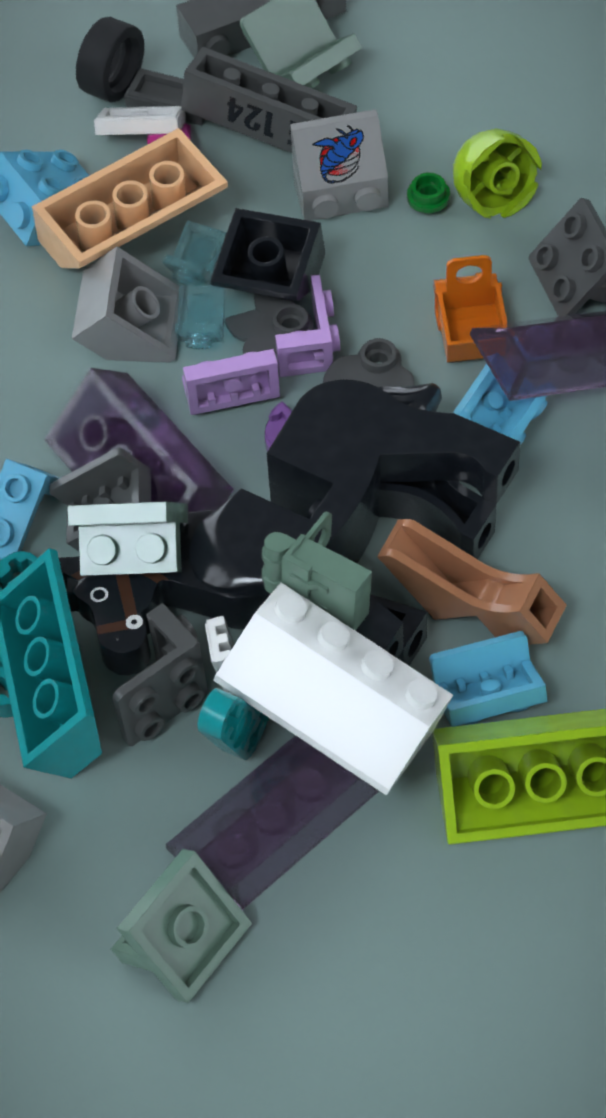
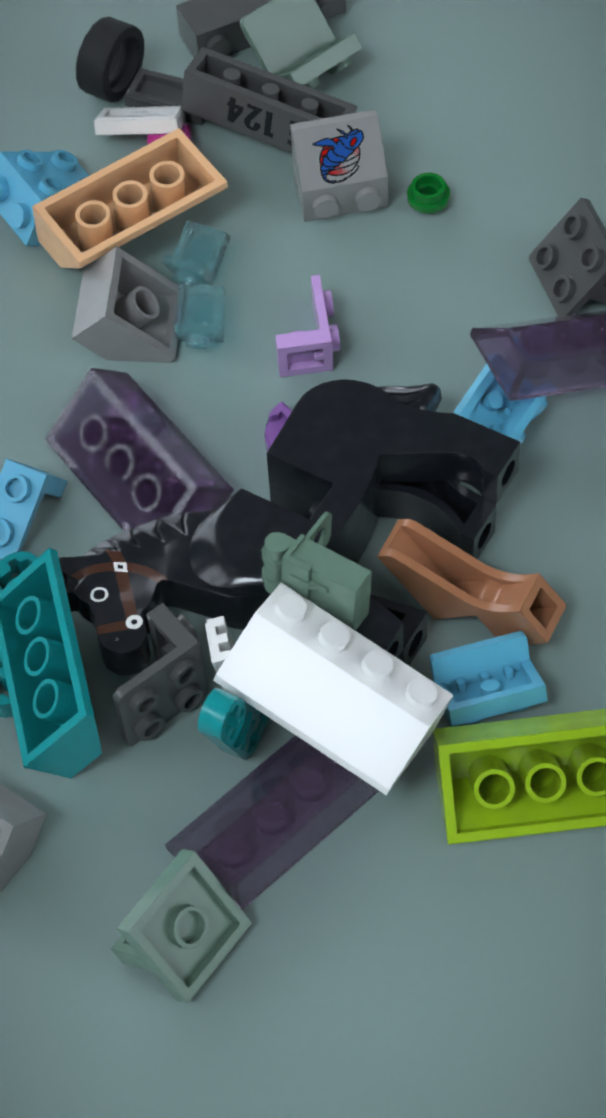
dark grey bracket [49,448,151,551] -> none
bracket [67,502,188,576] -> none
lavender bracket [182,349,280,415] -> none
black slope [210,208,326,301] -> none
dark grey plate [225,293,313,354] -> none
dark grey plate [323,338,415,387] -> none
orange piece [433,255,511,363] -> none
lime cylinder [453,128,542,218] -> none

